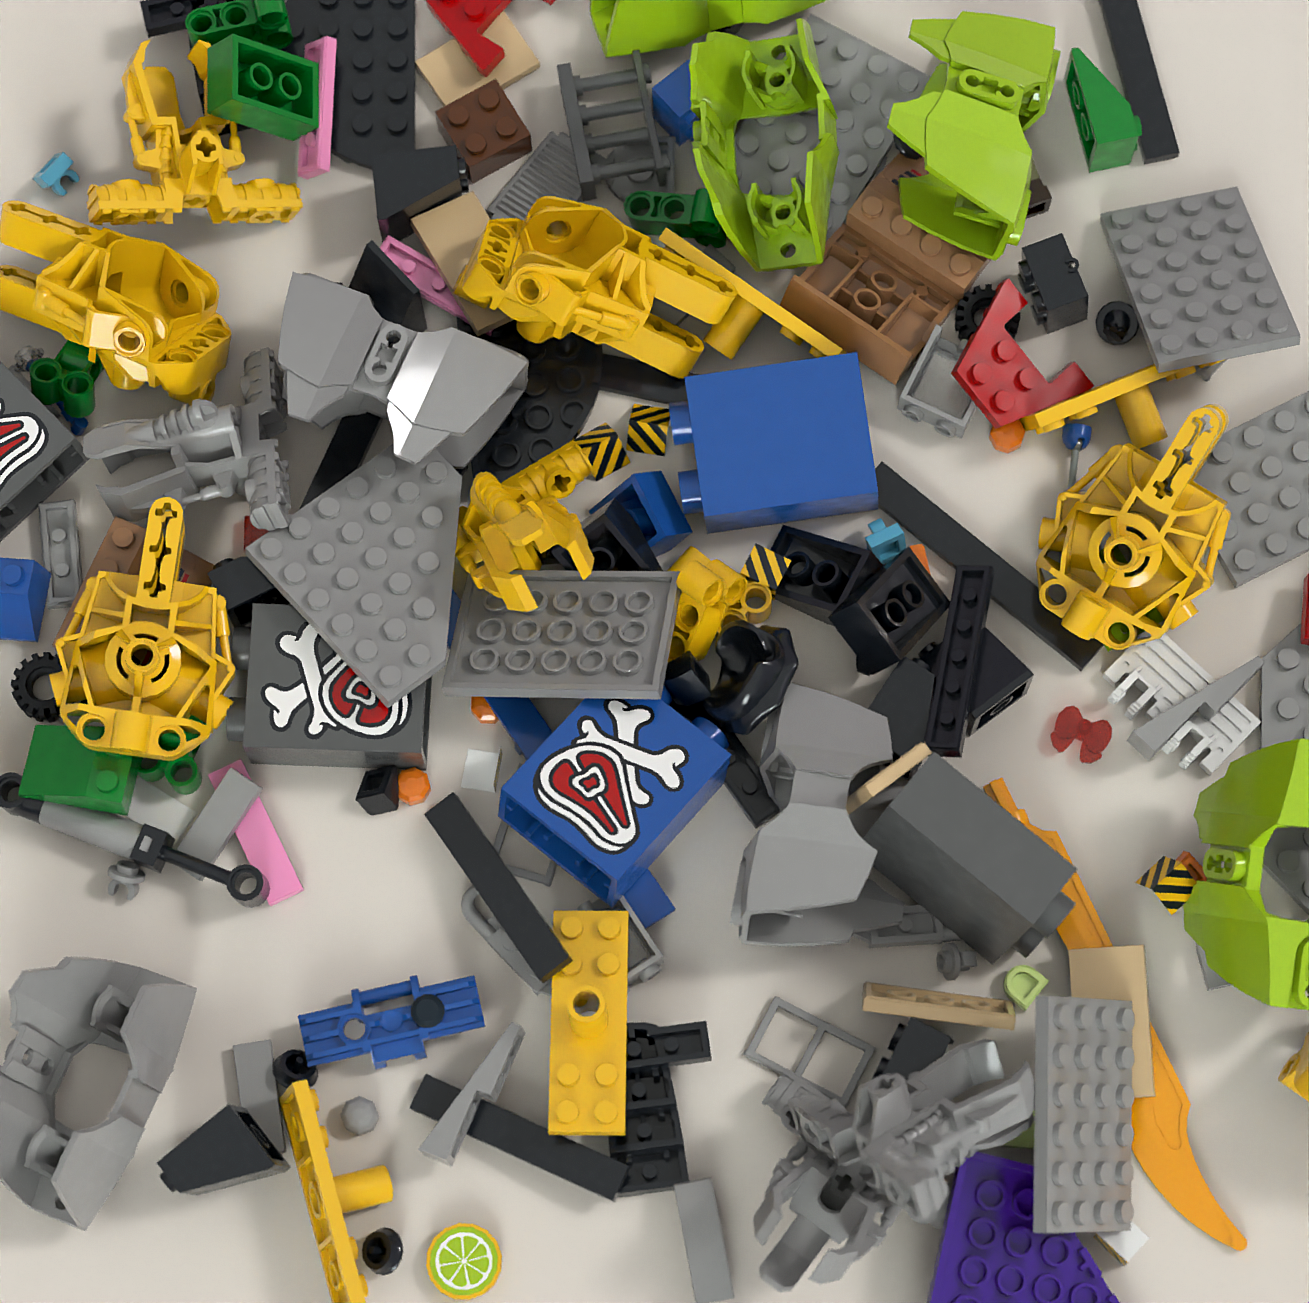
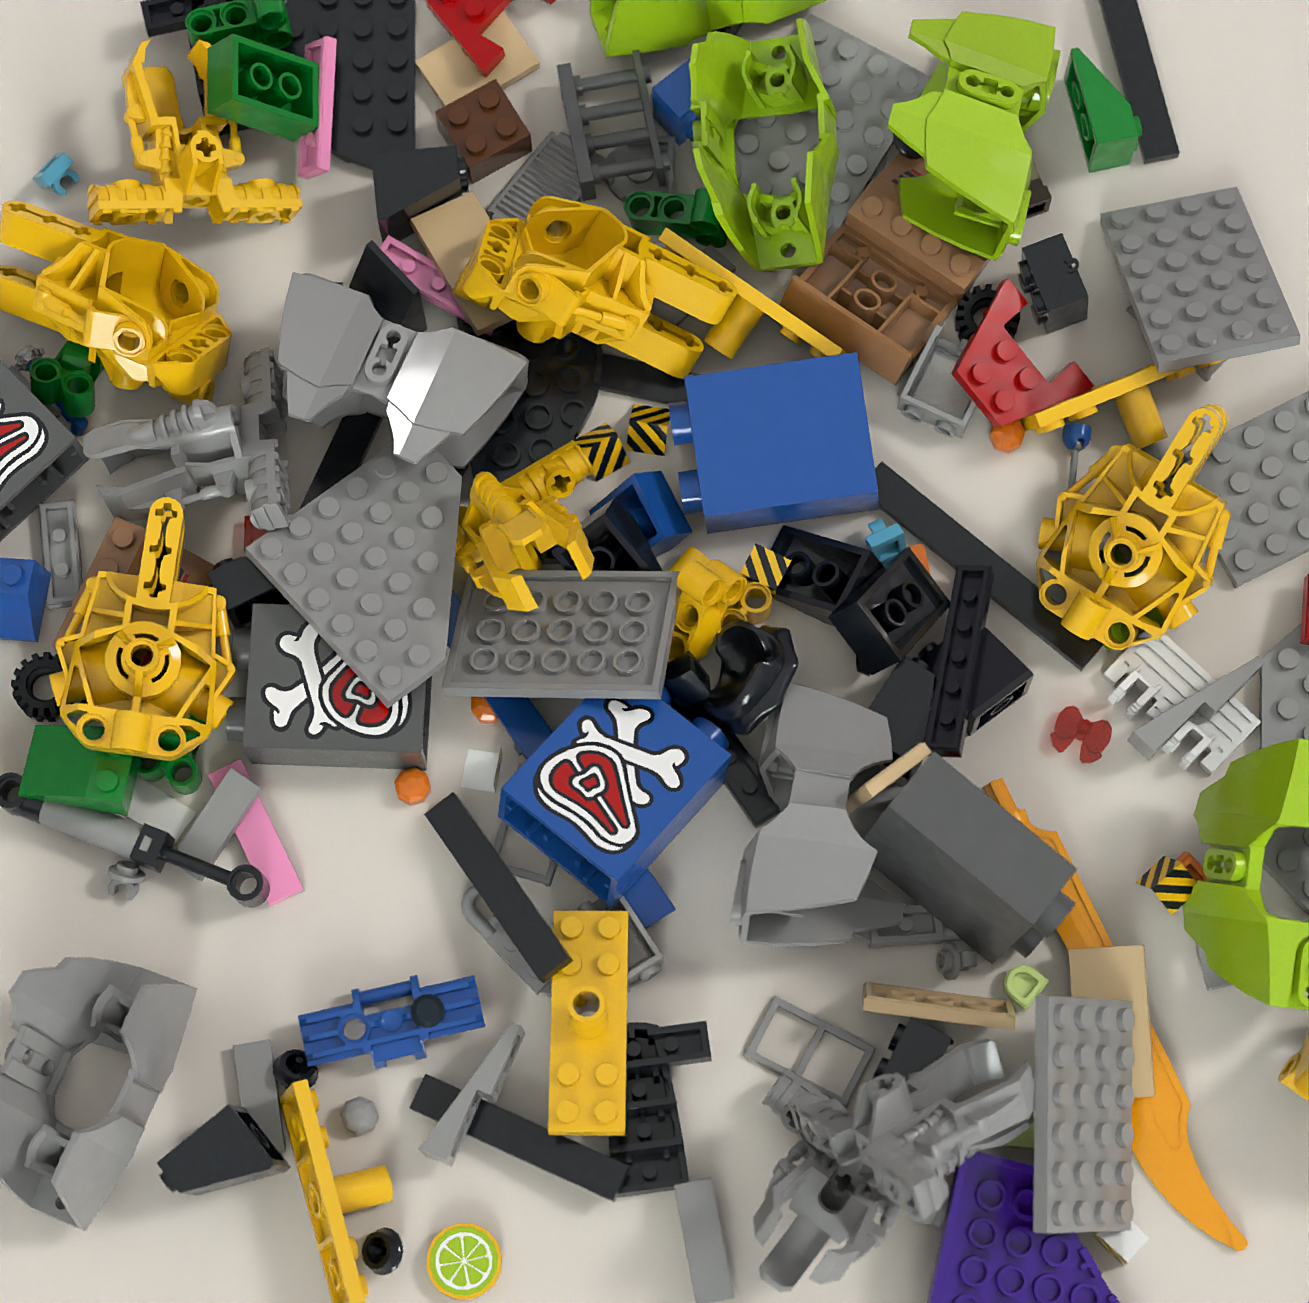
black slope [355,765,399,816] -> none
black hat [1096,301,1139,345] -> none

